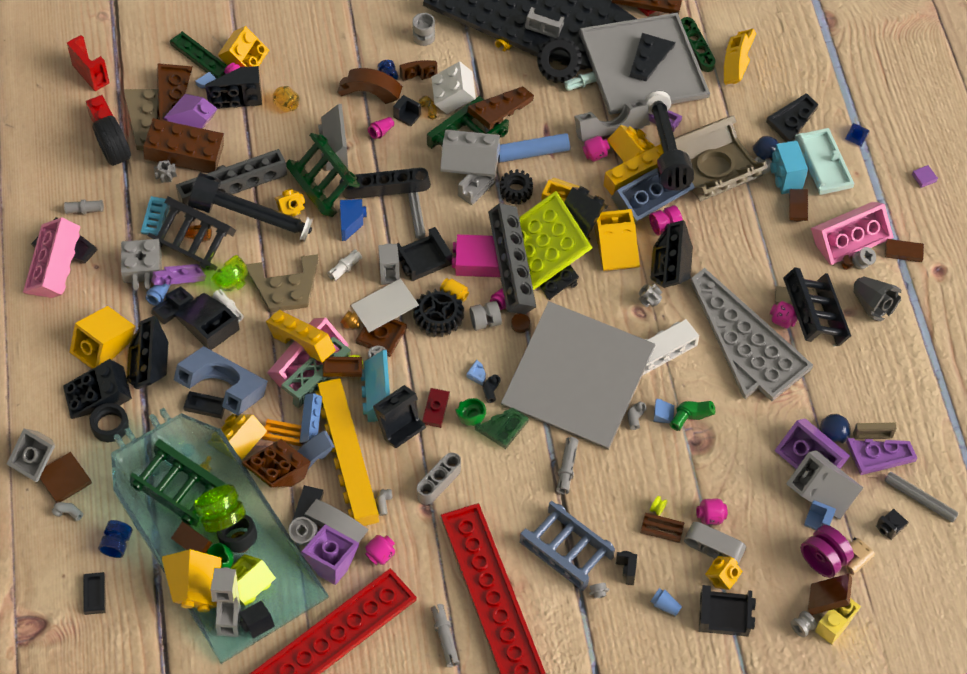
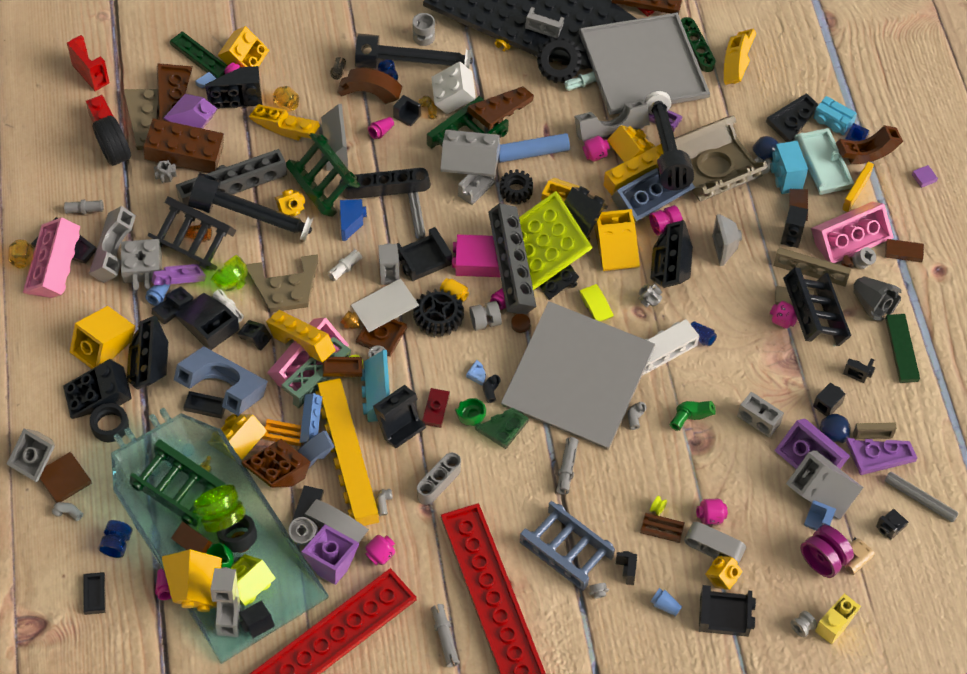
medium azure slope [141,196,170,236] -> none
reddish brown slope [400,60,438,81] -> none
black wing [629,33,676,81] -> none
medium blue slope [653,399,674,423] -> none
light grey wing [691,268,813,401] -> none
reddish brown tile [808,573,852,615] -> none
none -> clear yellow head [8,239,33,269]
none -> light grey arch [89,206,136,283]
none -> dark pink cone [155,568,172,600]
none -> black bracket [237,320,272,350]
none -> yellow slope [249,104,320,141]
none -> clear smoke pin [330,57,346,80]
none -> black piece [355,33,473,69]
none -> neon yellow slope [579,284,614,322]
none -> clear blue cone [691,321,717,346]
none -> light grey slope [712,214,742,266]
none -> light grey brick [737,392,784,438]
none -> dark tan fence [773,247,851,287]
none -> black brick [780,205,808,248]
none -> medium azure brick [813,96,857,135]
none -> black brick [813,382,846,416]
none -> reddish brown arch [836,125,903,164]
none -> yellow tile [842,161,874,212]
none -> black bracket [843,358,875,383]
none -> dark green tile [885,314,920,383]

